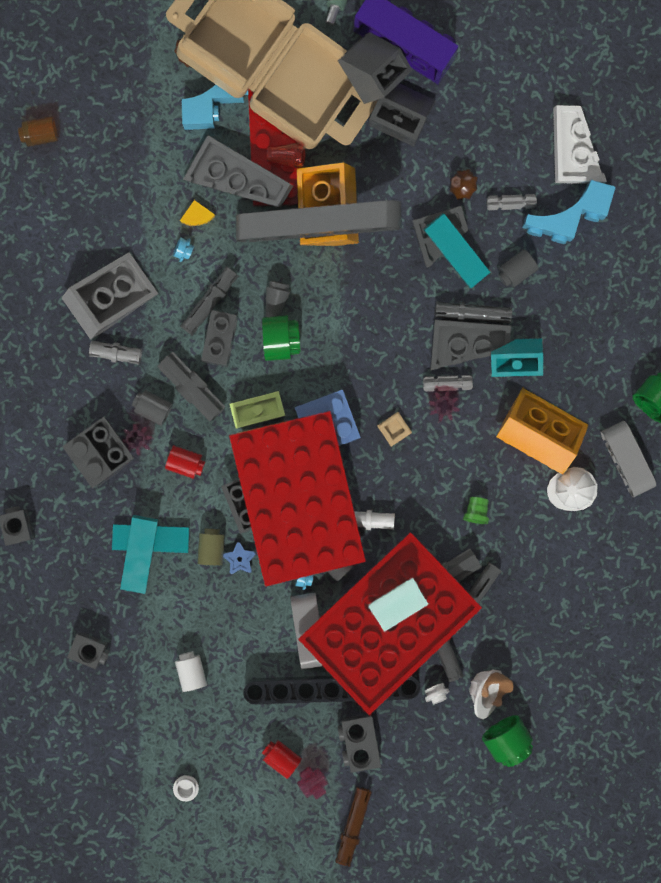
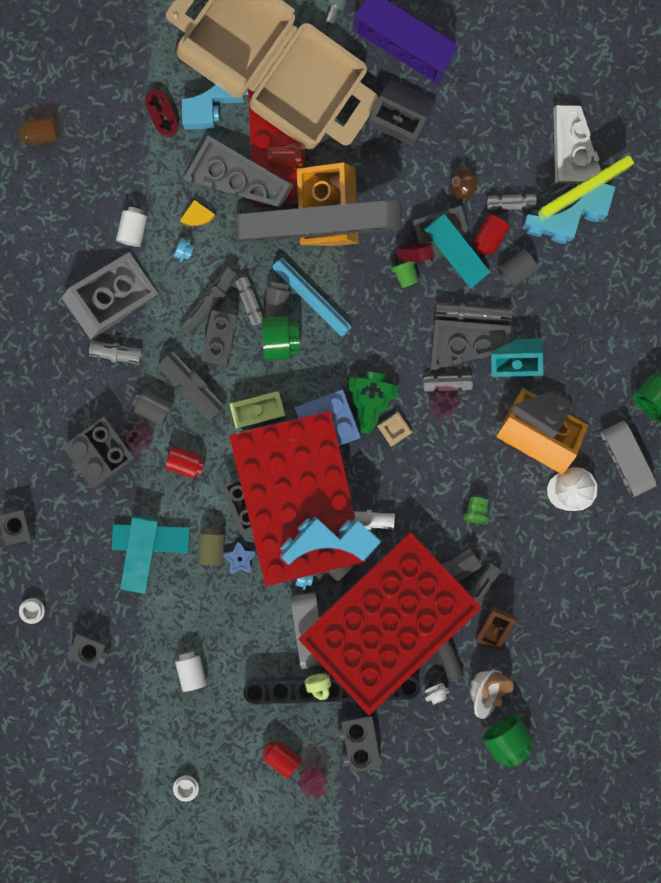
reddish brown pin [335,786,372,867] -> none
dark grey slope [337,32,412,104] -> none
light aqua panel [368,578,428,632] -> none
none -> white plate [19,598,45,624]
none -> white brick [116,207,147,247]
none -> dark red beam [145,90,179,138]
none -> light grey axle [235,276,263,326]
none -> medium azure axle [272,258,351,336]
none -> medium azure arch [279,516,381,565]
none -> yellowish green tile [304,673,331,700]
none -> green rock [348,371,399,434]
none -> bright green piece [391,262,419,288]
none -> dark red beam [396,243,435,262]
none -> red brick [473,214,510,256]
none -> reddish brown slope [475,605,517,651]
none -> dark grey wing [511,391,574,439]
none -> neon yellow tile [538,155,634,221]

